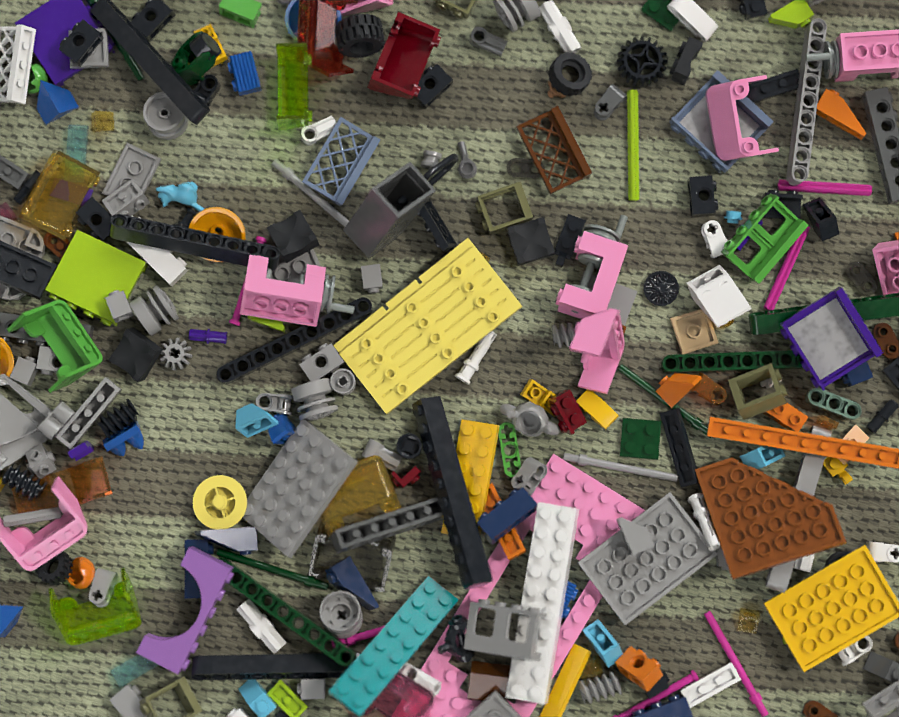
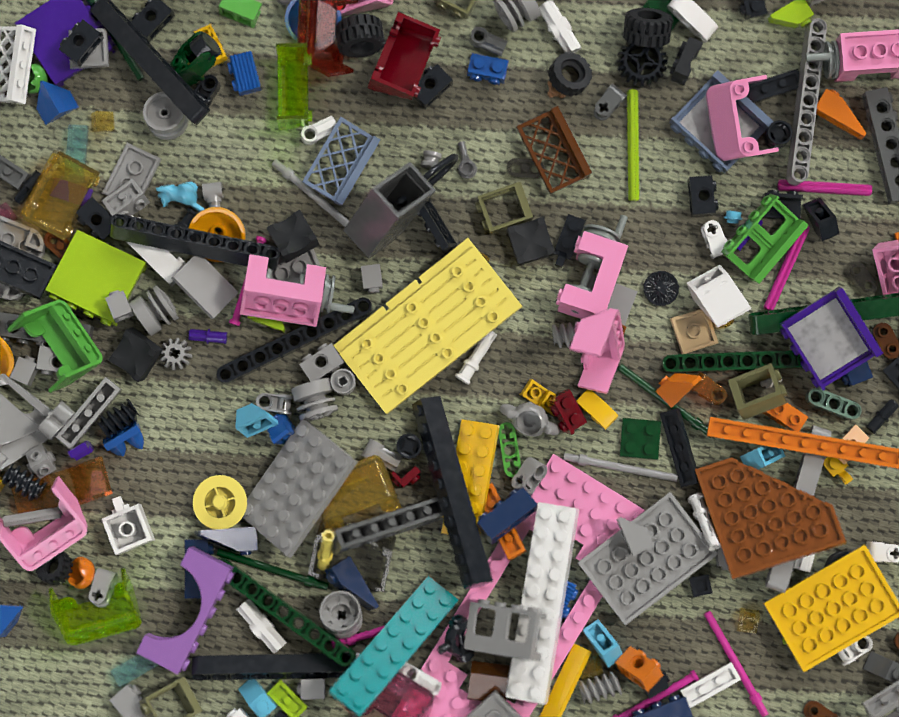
clear orange tile [816,415,839,430] -> none
none -> white hinge [102,496,155,555]
none -> light grey tile [171,256,239,319]
none -> light grey pin [202,182,224,208]
none -> light yellow pin [317,530,335,571]
none -> blue bracket [467,53,509,85]
none -> black tyre [623,8,673,48]
none -> black plate [689,574,713,597]
none -> black wheel [764,120,793,149]

